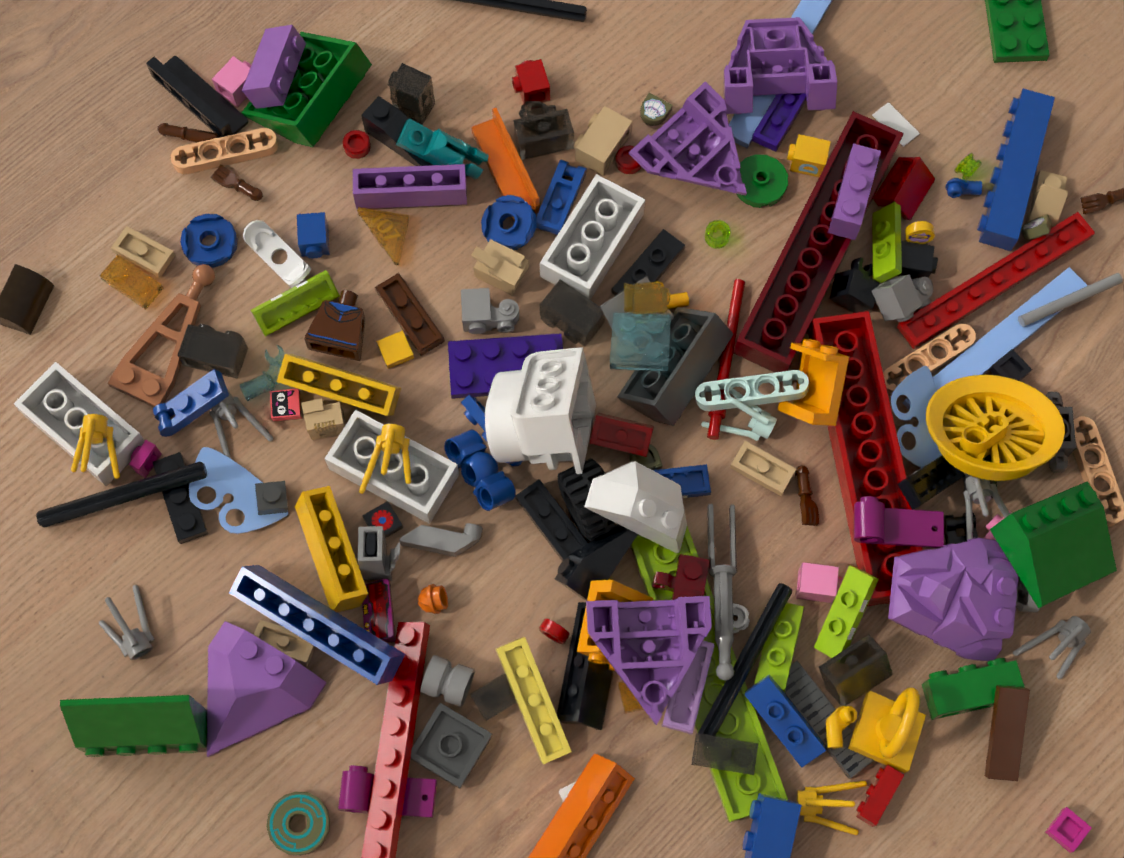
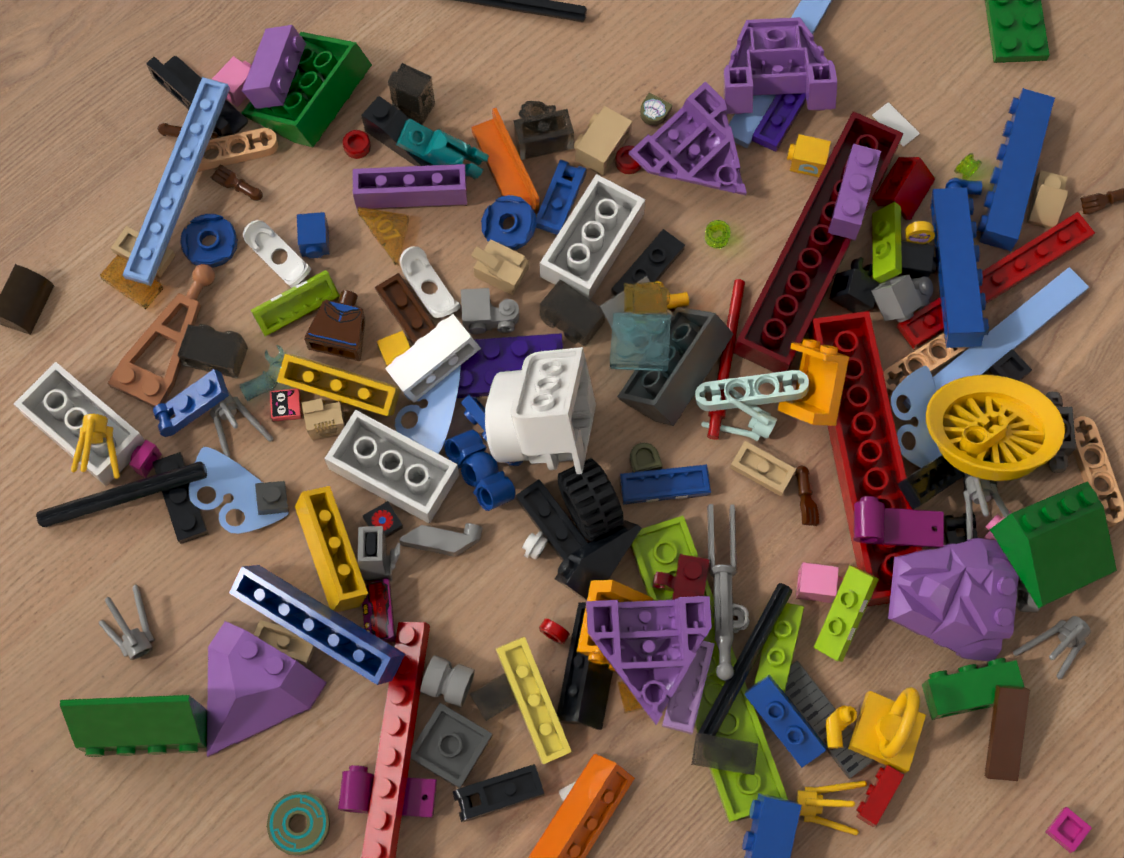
yellow plant [359,424,411,494] -> none
orange plate [418,584,448,614] -> none
red brick [512,59,550,107] -> none
white wedge [585,461,687,553] -> none
red panel [590,413,654,457] -> none
green plate [736,154,788,208] -> none
clear smoke brick [819,634,893,706] -> none
light grey bar [1018,273,1123,327] -> none
olive tile [1021,214,1052,240] -> none
none -> light blue tile [122,77,230,286]
none -> white brick [385,314,481,402]
none -> light blue piece [395,365,461,454]
none -> white piece [399,246,461,319]
none -> black plate [452,764,545,822]
none -> white plate [522,531,548,560]
none -> blue brick [930,187,989,348]

